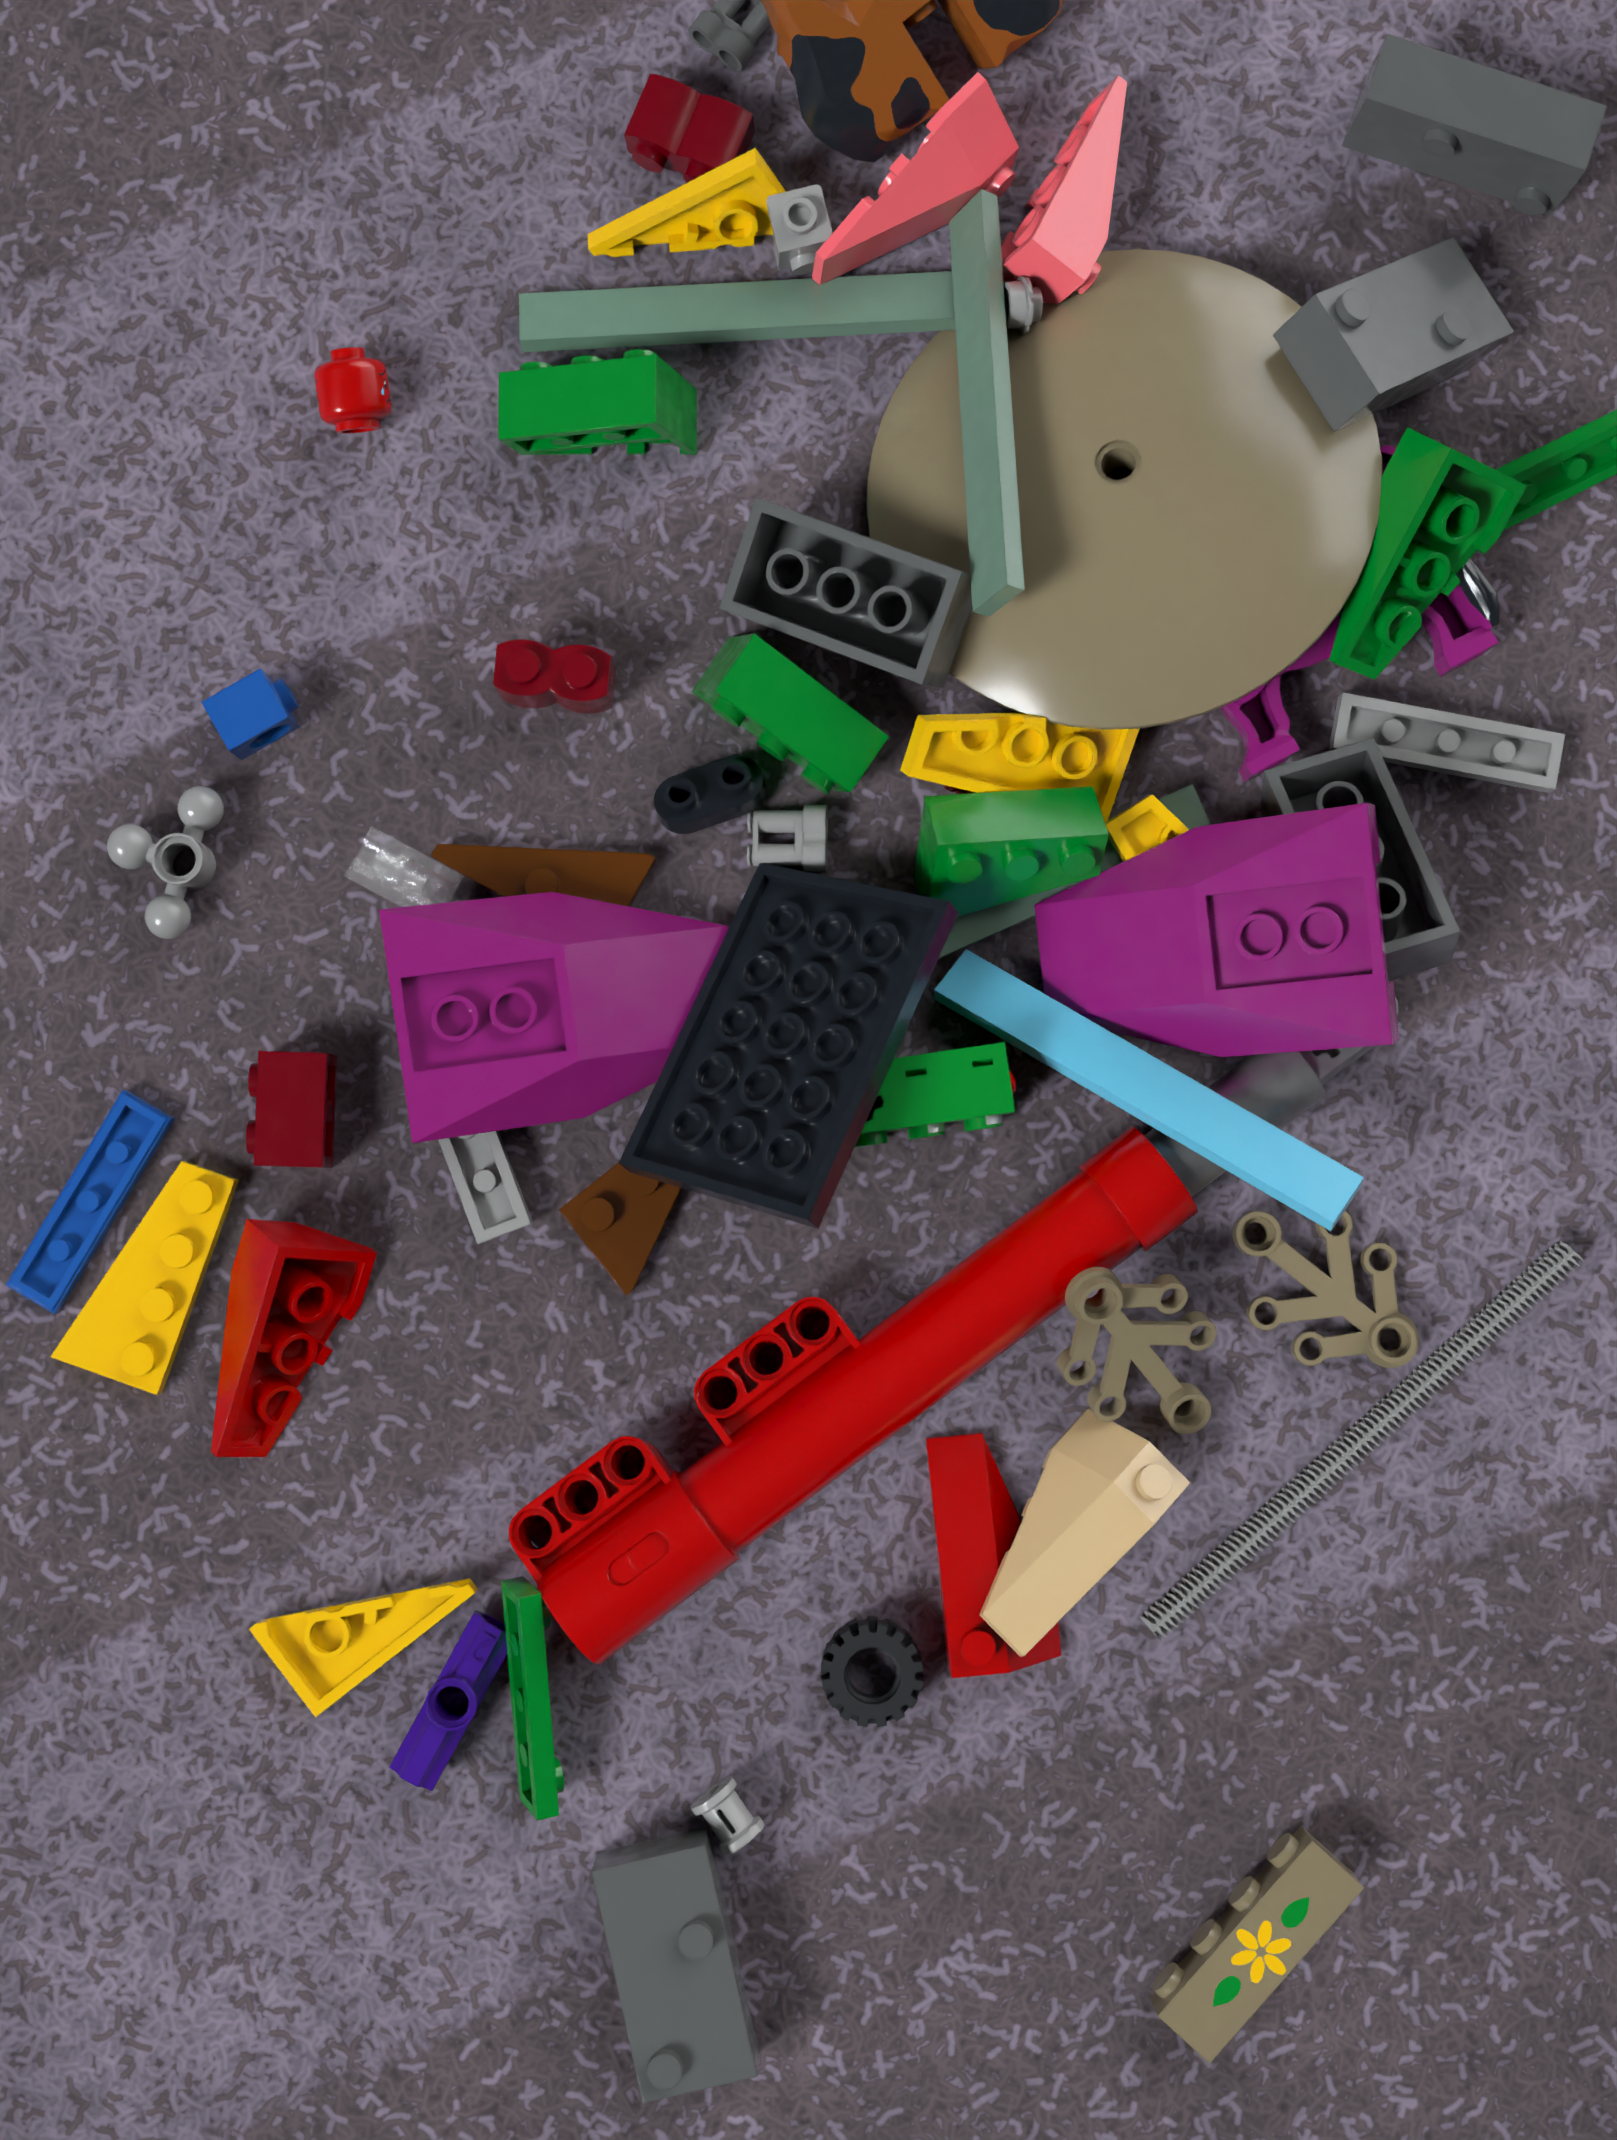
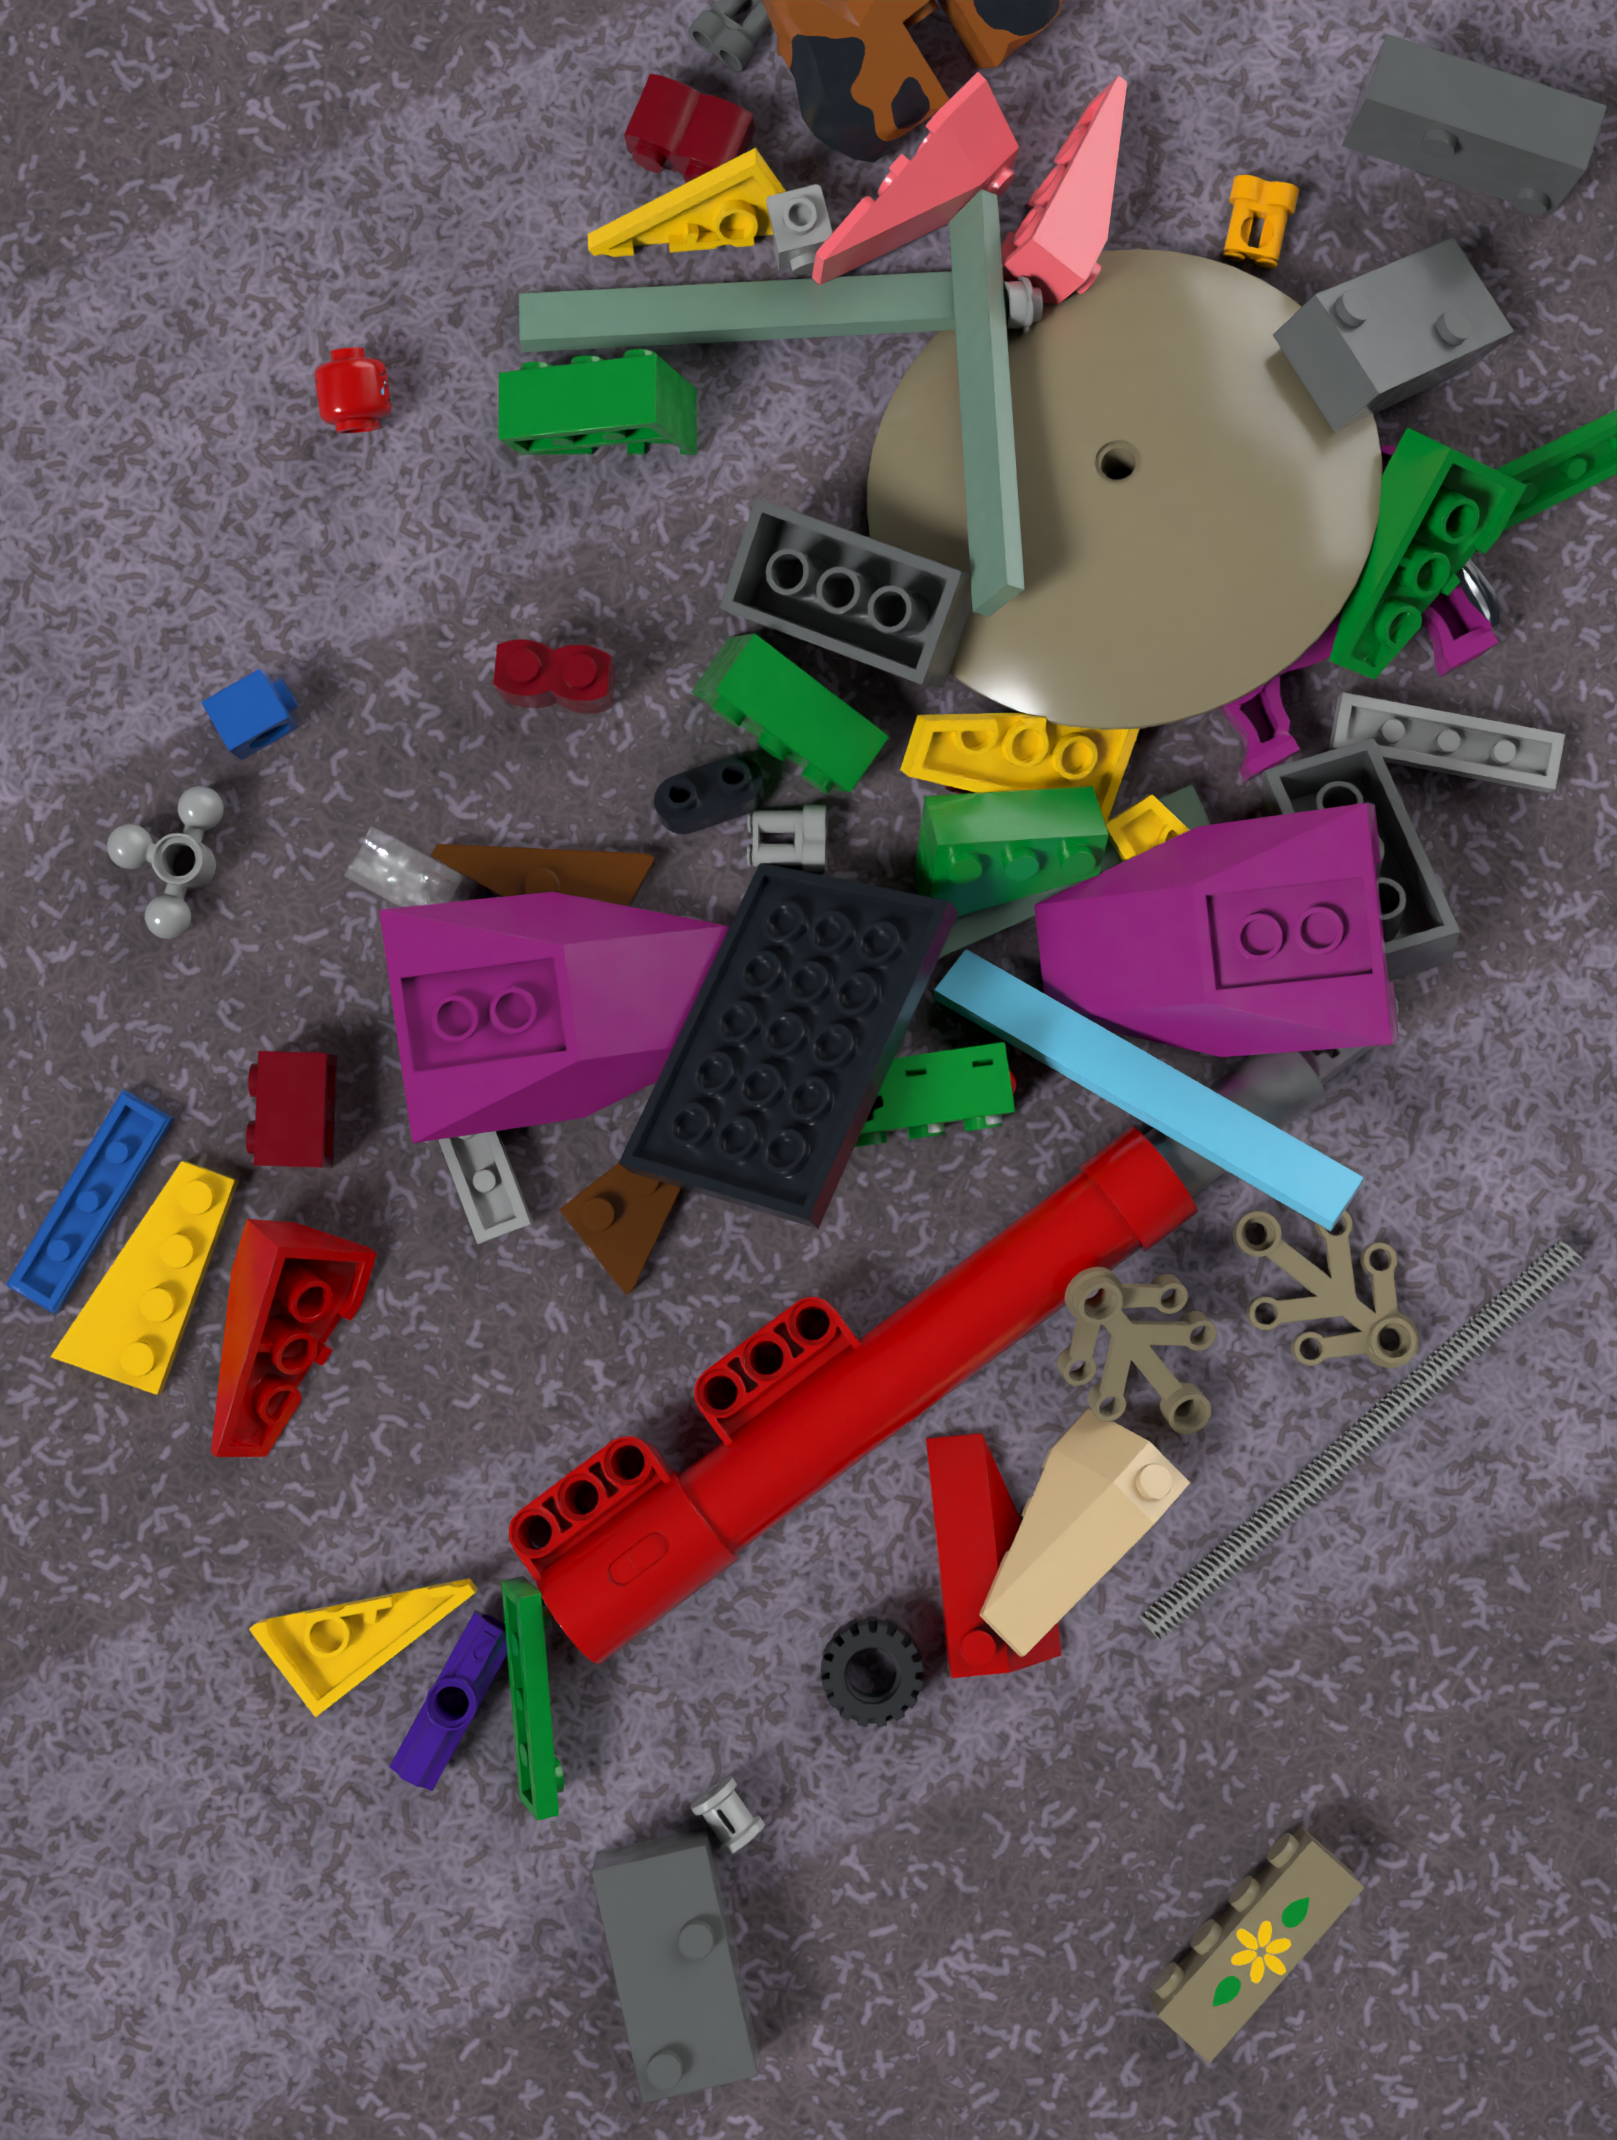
none -> light orange piece [1222,175,1299,269]

